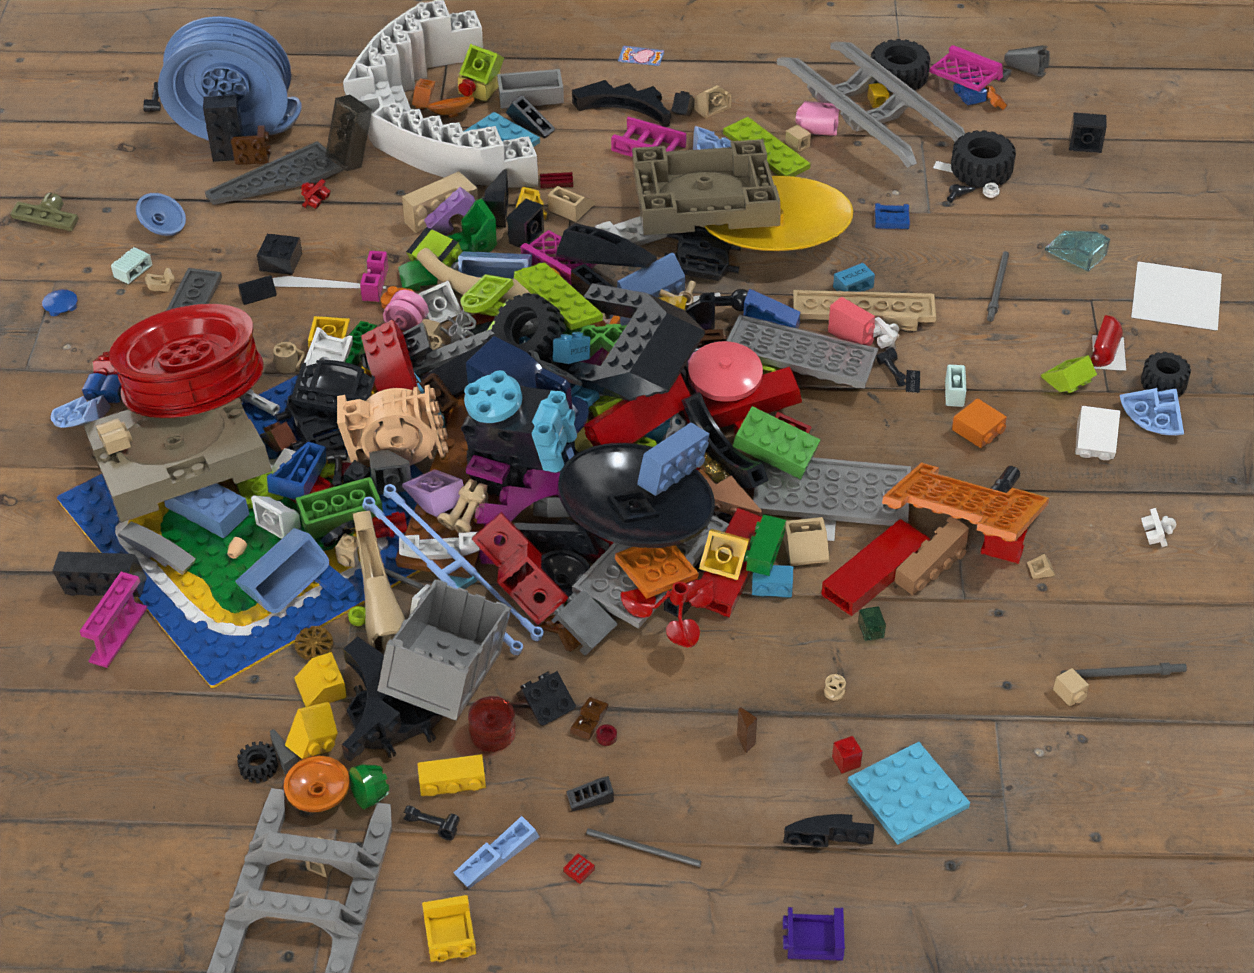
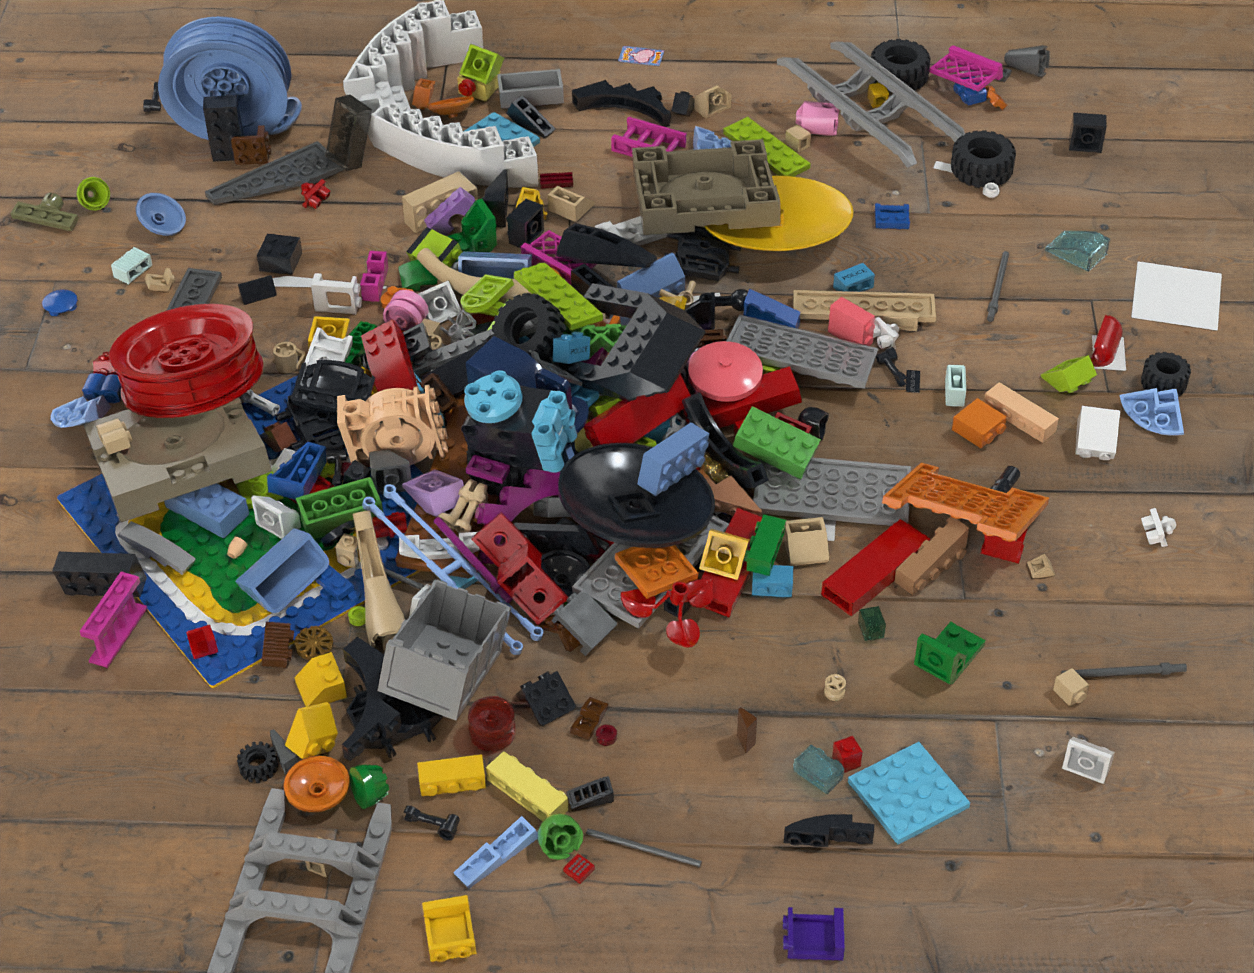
black animal [947,184,976,203] -> none
none -> lime piece [76,177,110,211]
none -> red panel [186,625,218,659]
none -> reddish brown brick [261,621,294,668]
none -> white window [311,273,362,315]
none -> magenta bar [434,517,513,603]
none -> light yellow brick [486,751,568,821]
none -> bright green cylinder [538,813,583,860]
none -> clear light blue brick [793,745,844,794]
none -> black helmet [798,407,829,440]
none -> green bracket [914,621,986,684]
none -> light nougat brick [984,382,1059,443]
none -> white slope [1062,737,1115,784]

